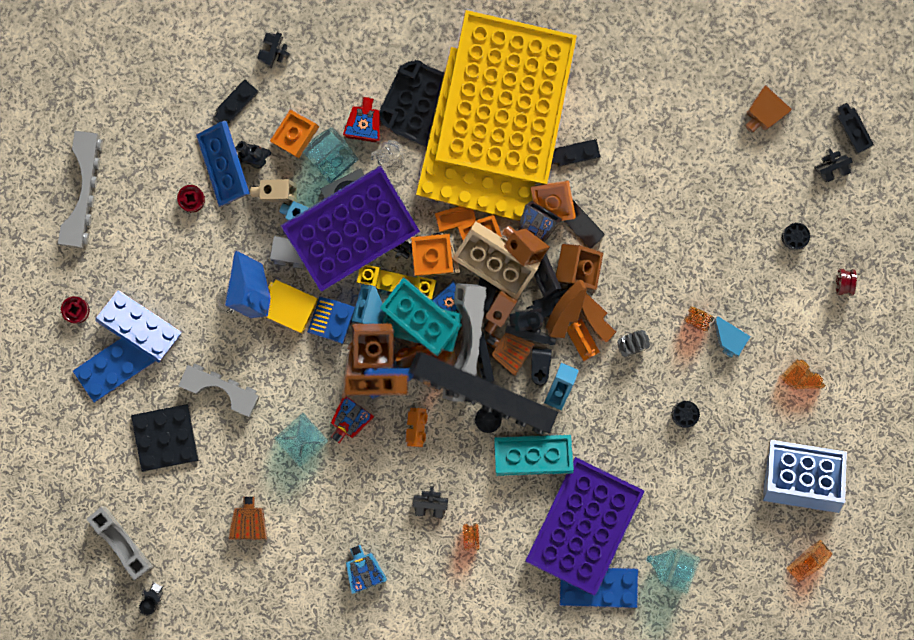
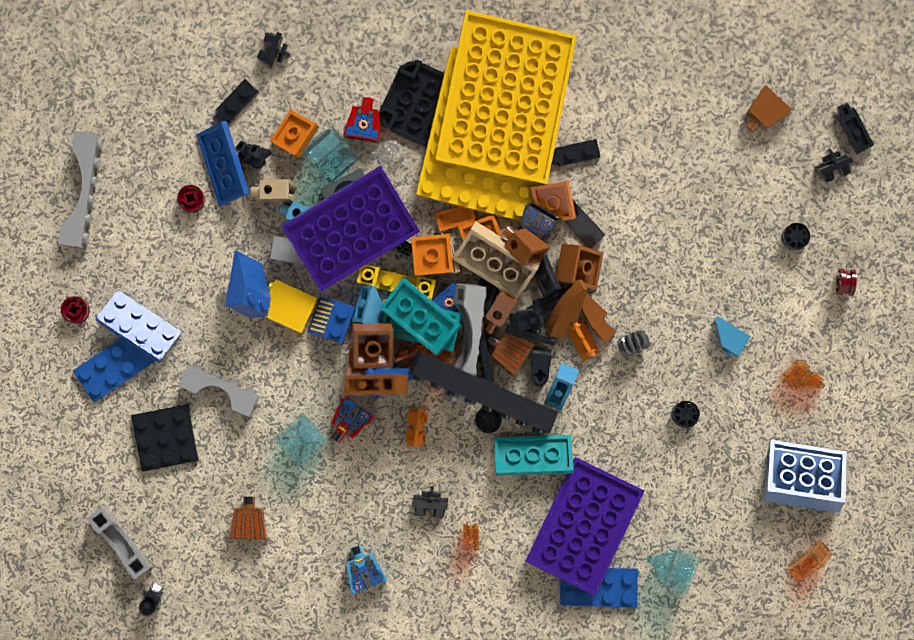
clear orange wheel [683,306,714,332] -> none

